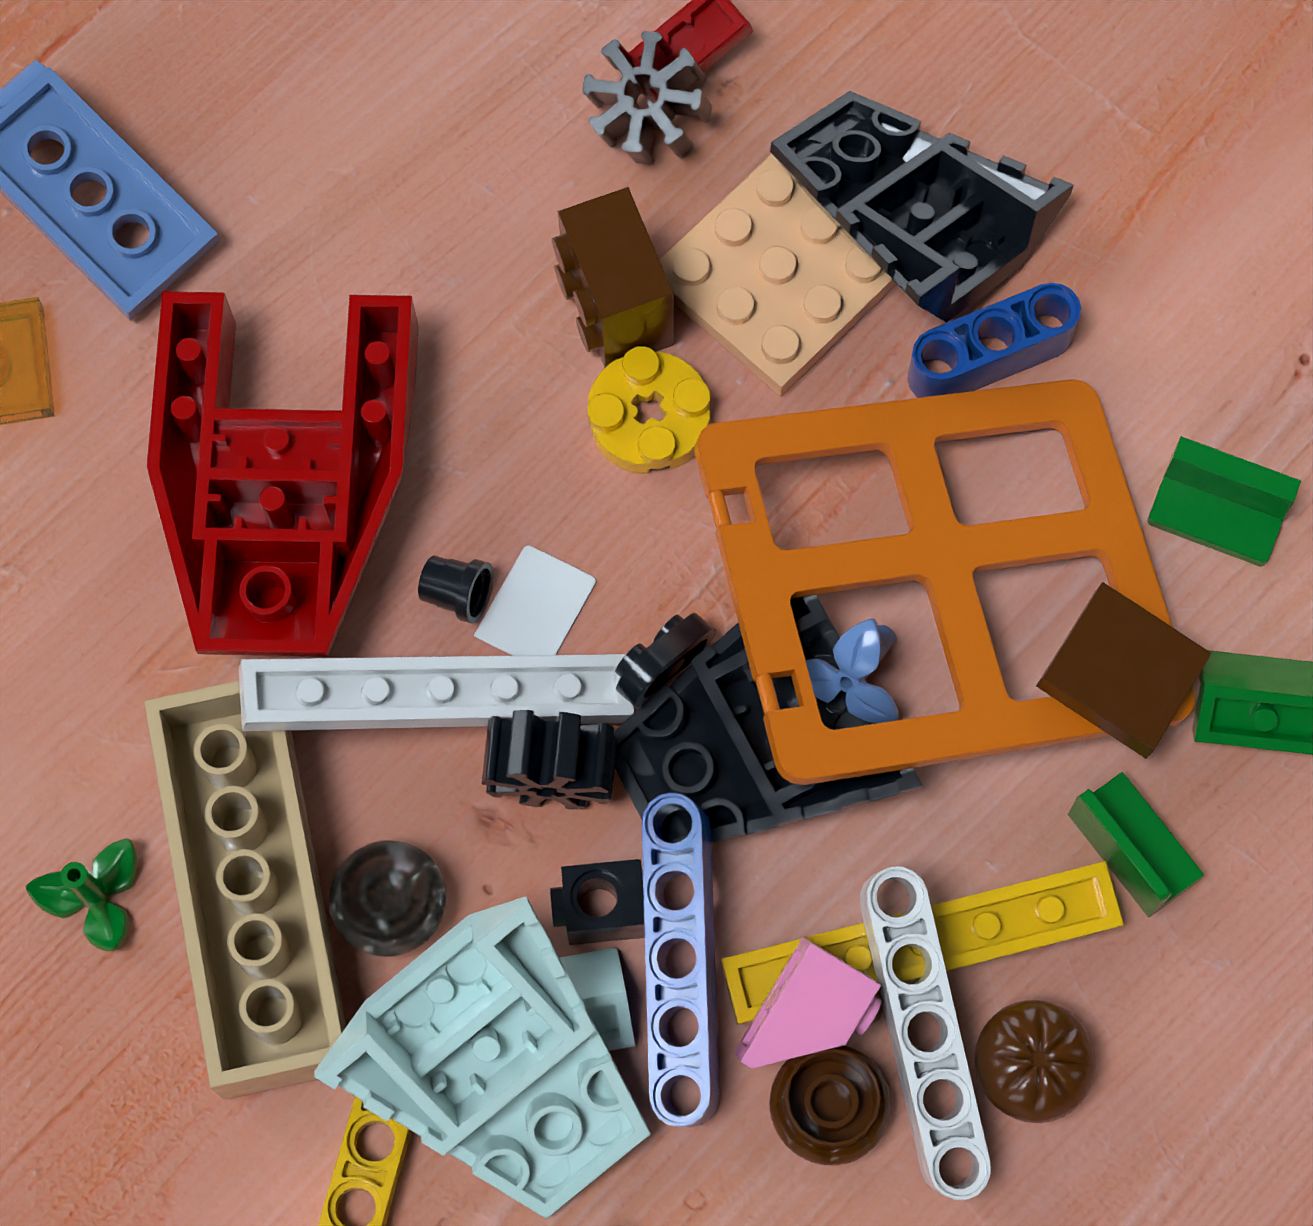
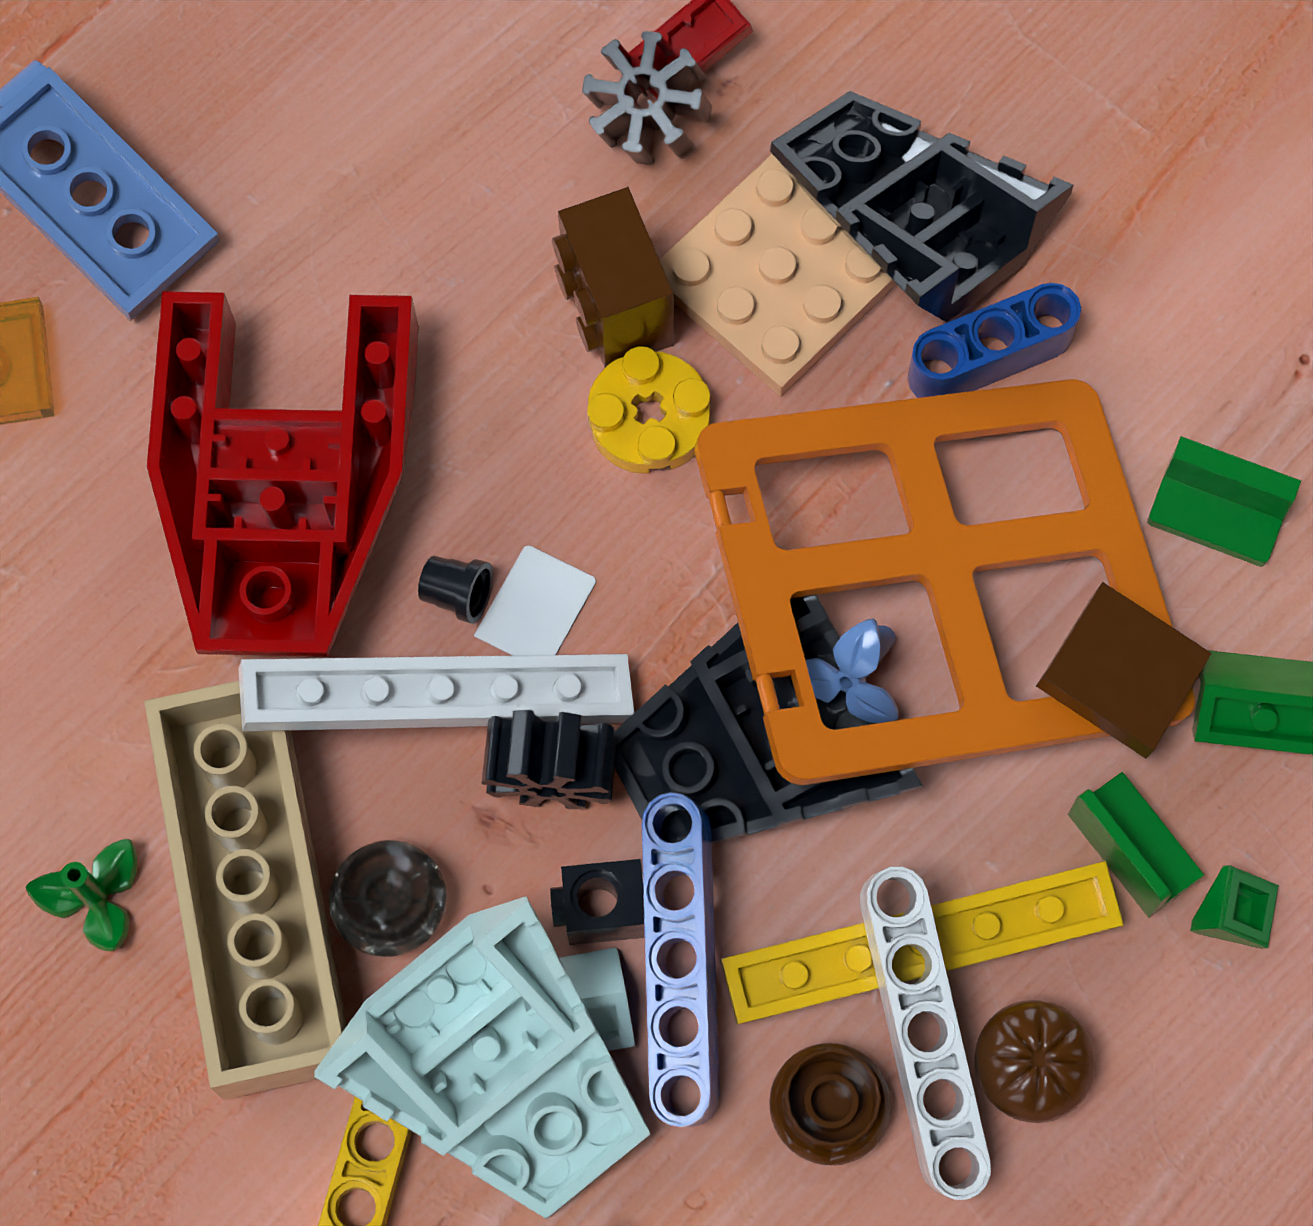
black plate [615,613,716,708] -> none
bright pink slope [734,937,881,1069] -> none
none -> green slope [1190,865,1279,949]

